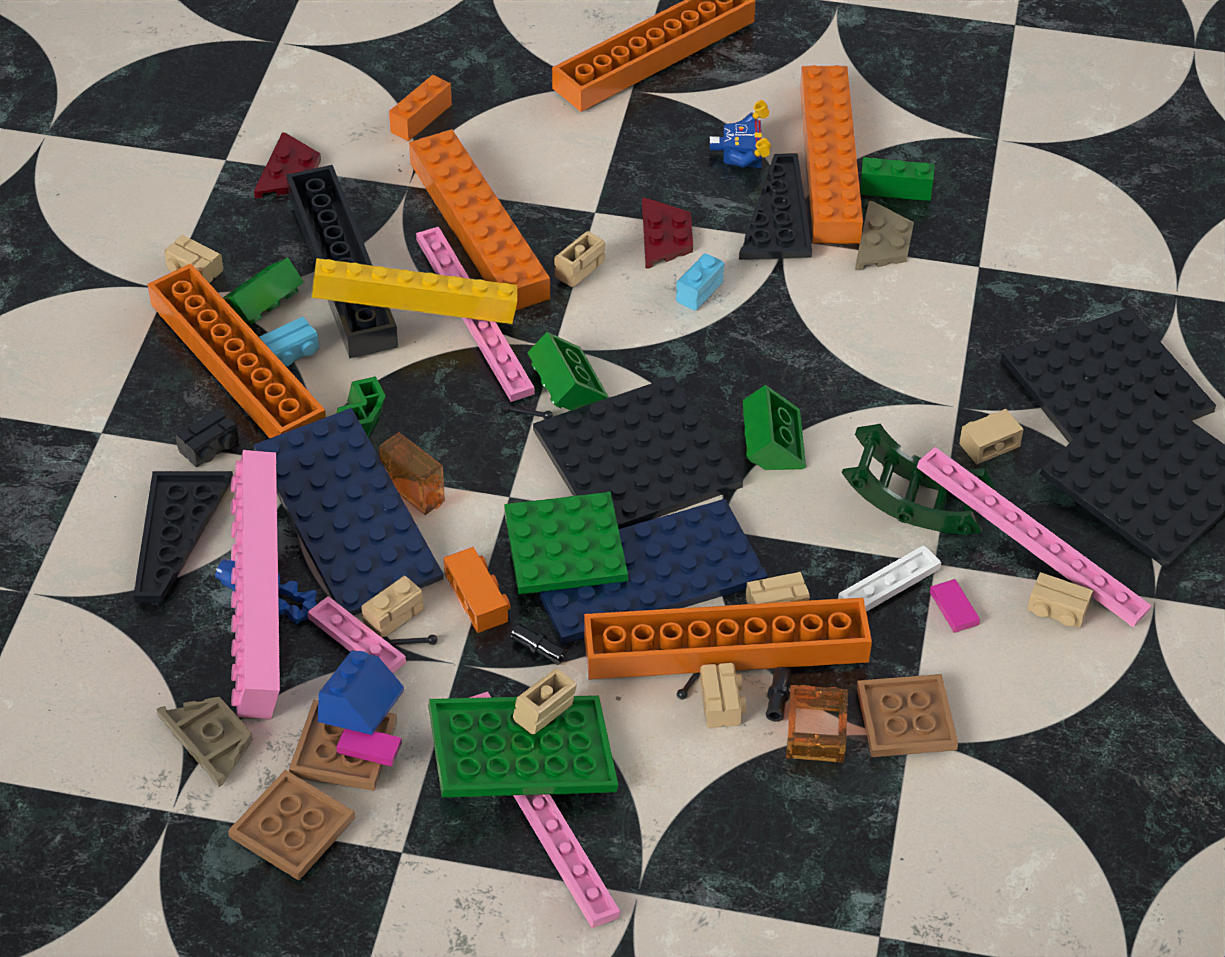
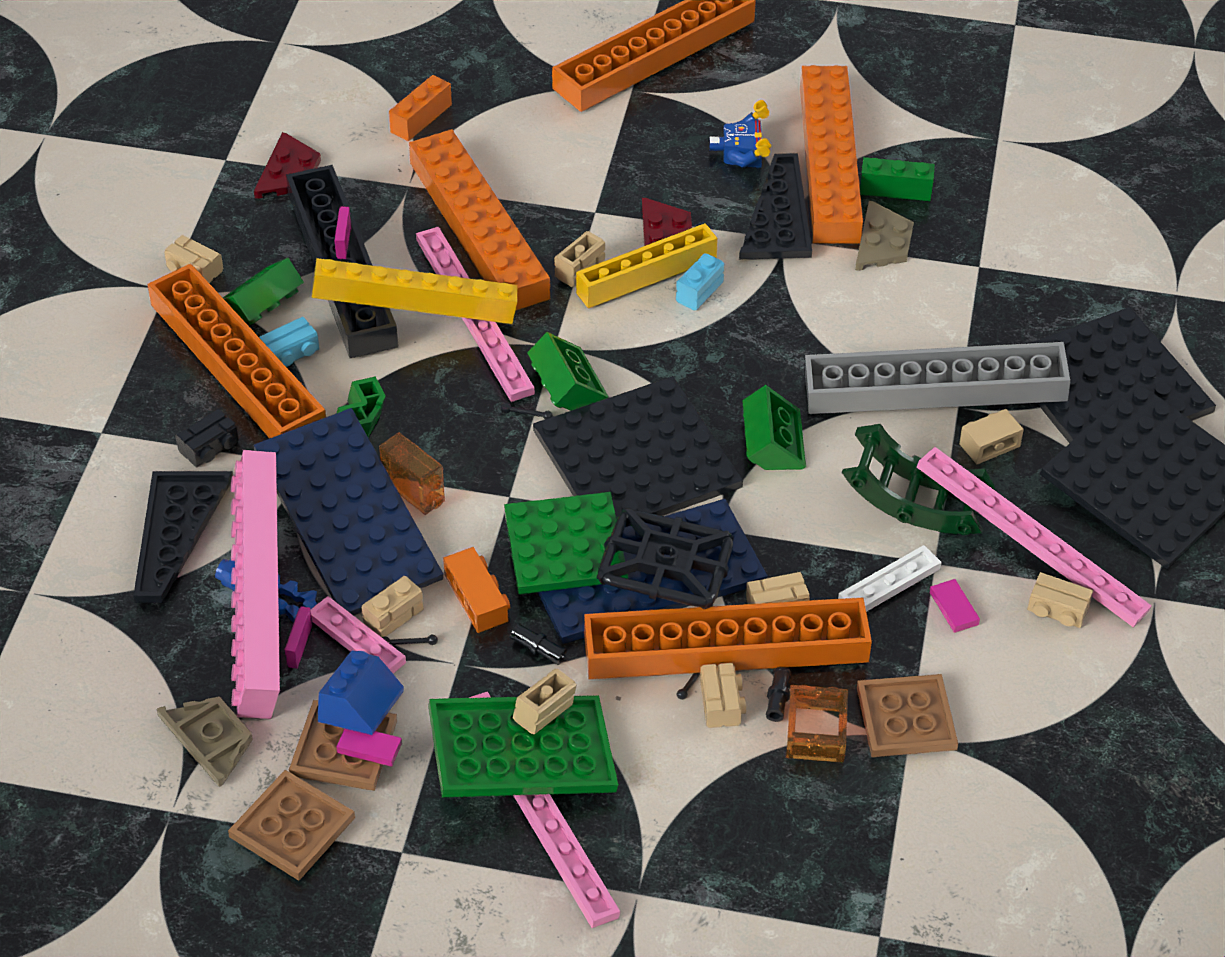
none -> dark pink tile [285,606,312,669]
none -> dark pink tile [335,207,351,259]
none -> yellow brick [576,223,718,309]
none -> black plate [597,508,734,609]
none -> light grey brick [805,342,1070,414]

